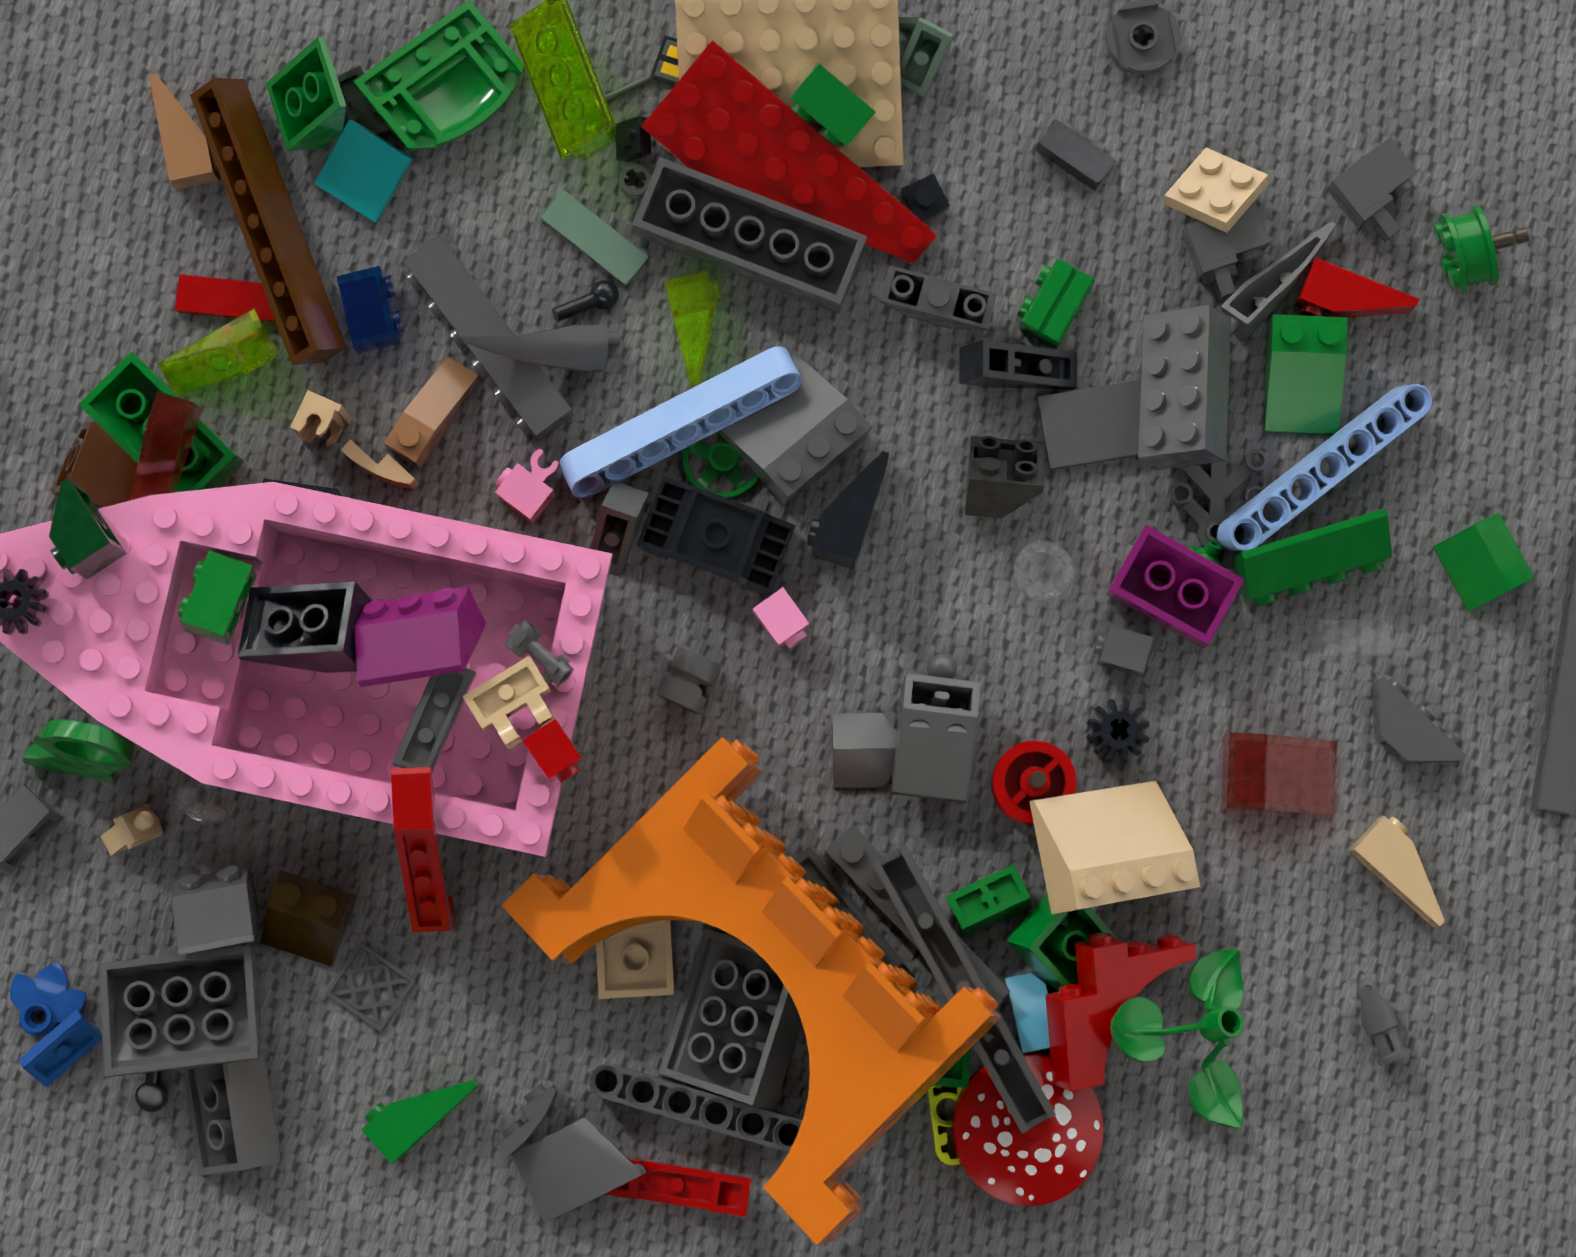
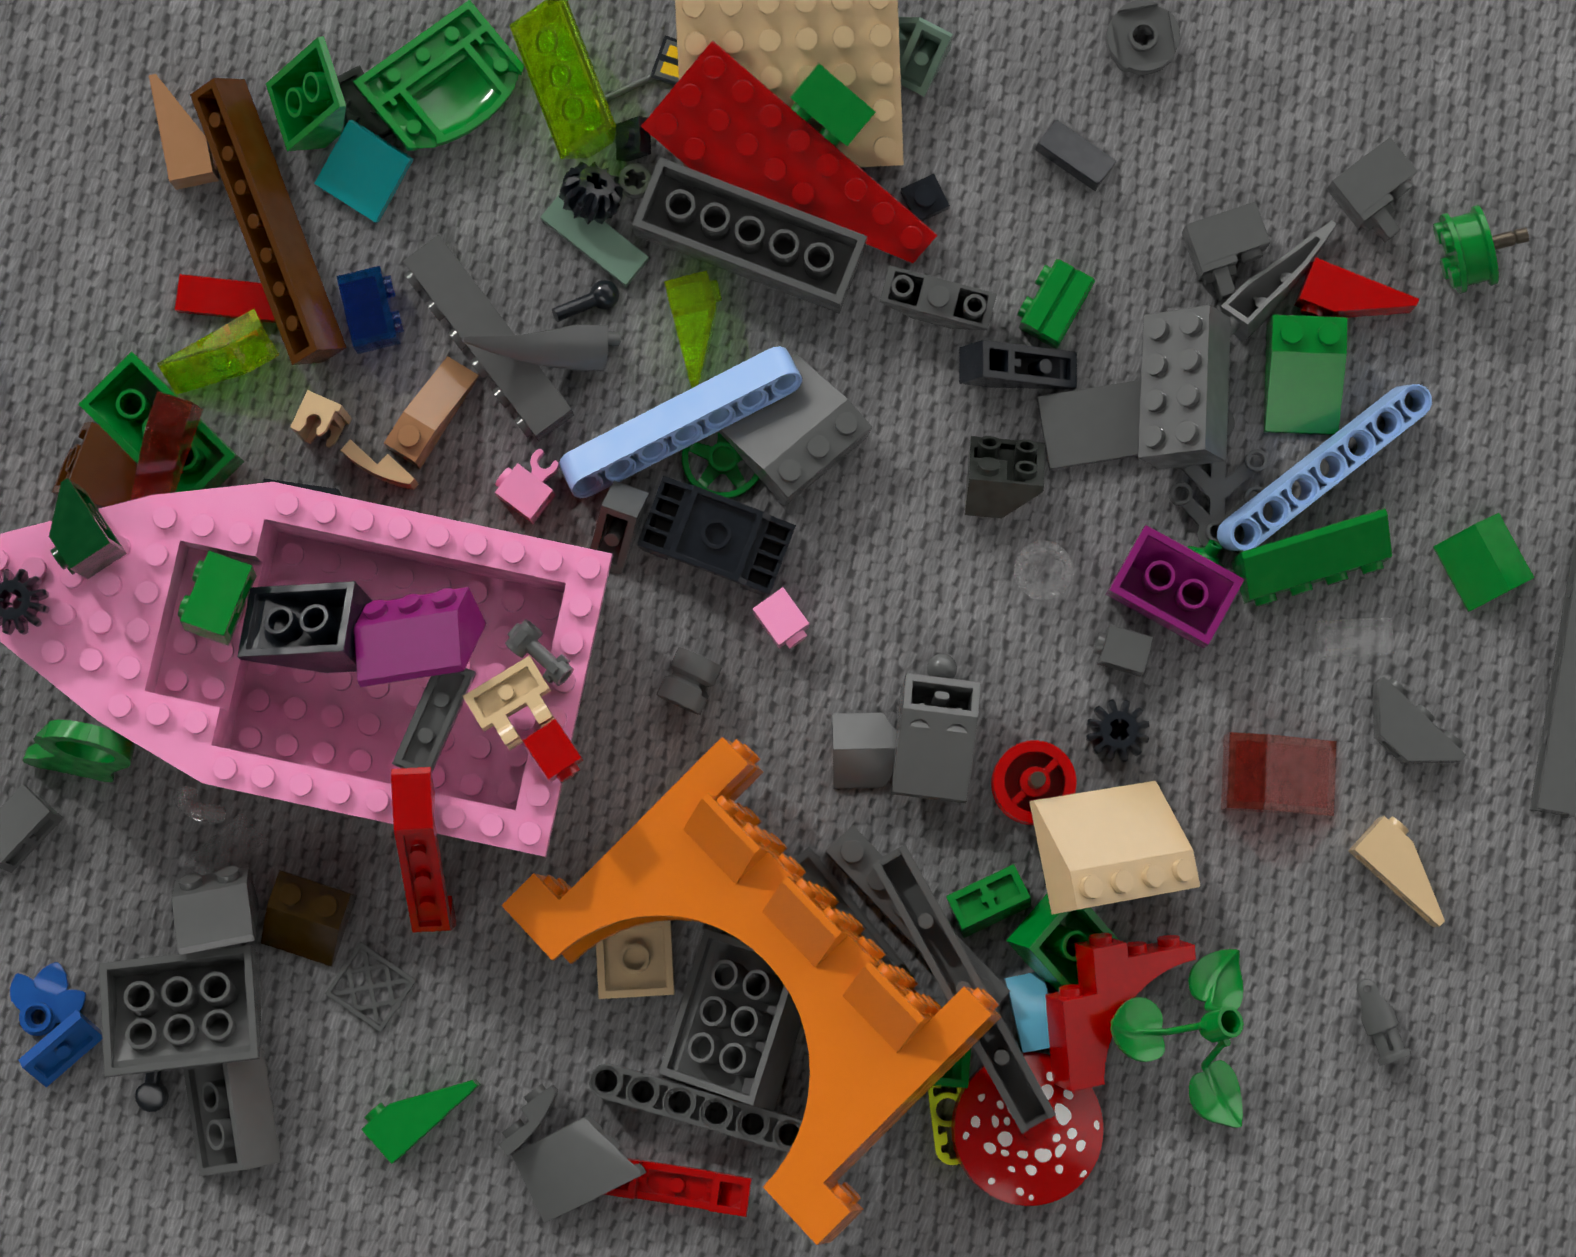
tan piece [100,804,163,856] -> none
black slope [807,451,889,570] -> none
tan plate [1164,148,1268,233] -> none
none -> black gear [559,162,624,224]

